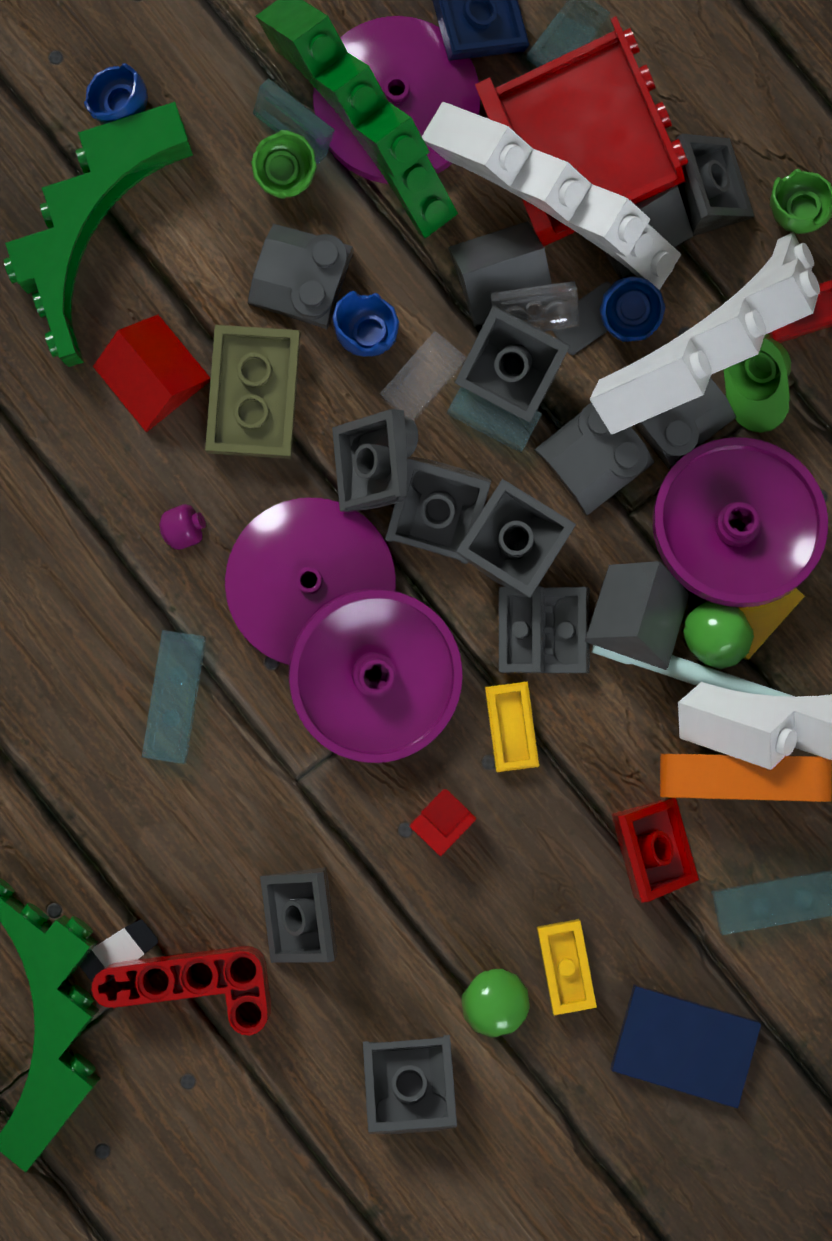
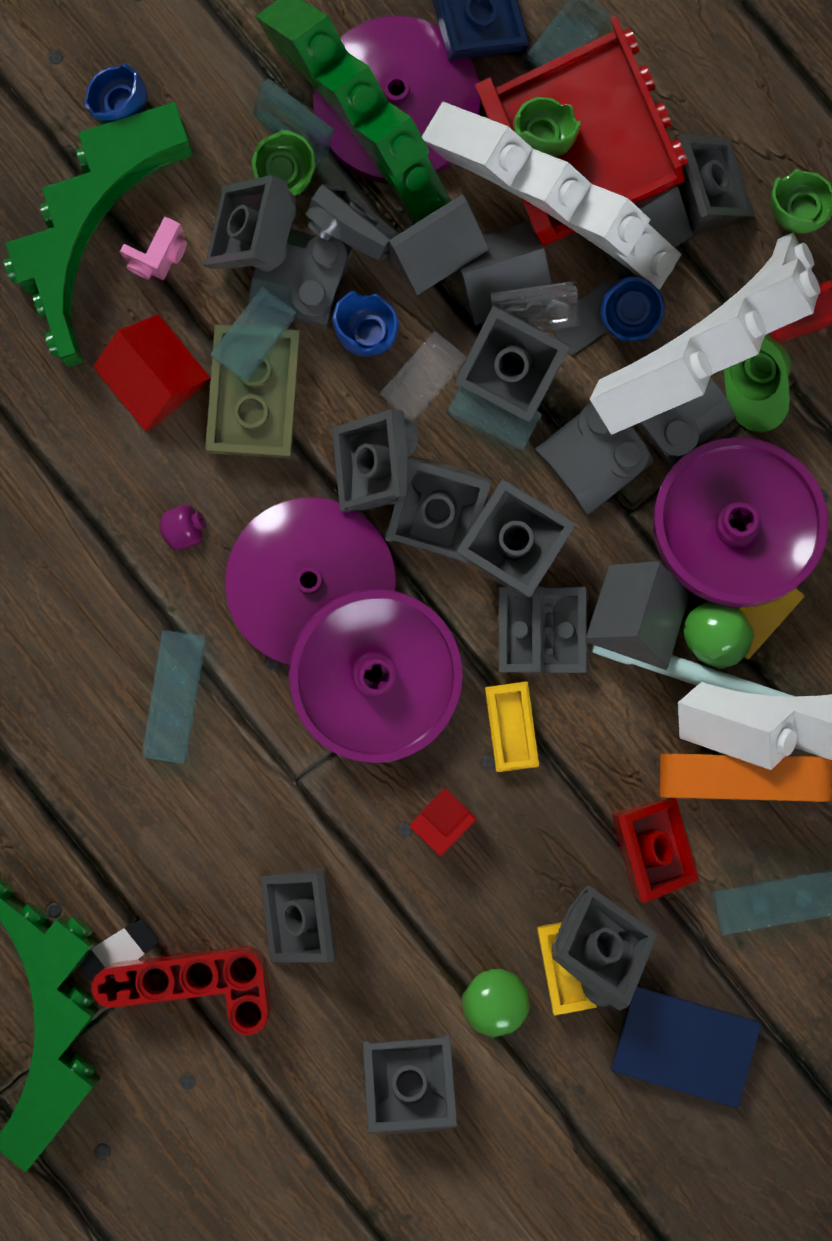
none -> bright pink bracket [120,217,187,280]
none -> dark grey slope [204,175,296,272]
none -> clear light blue tile [211,287,297,382]
none -> dark grey slope [306,184,400,260]
none -> dark grey slope [389,194,489,295]
none -> bright green hair [513,97,581,158]
none -> dark grey slope [552,885,658,1011]

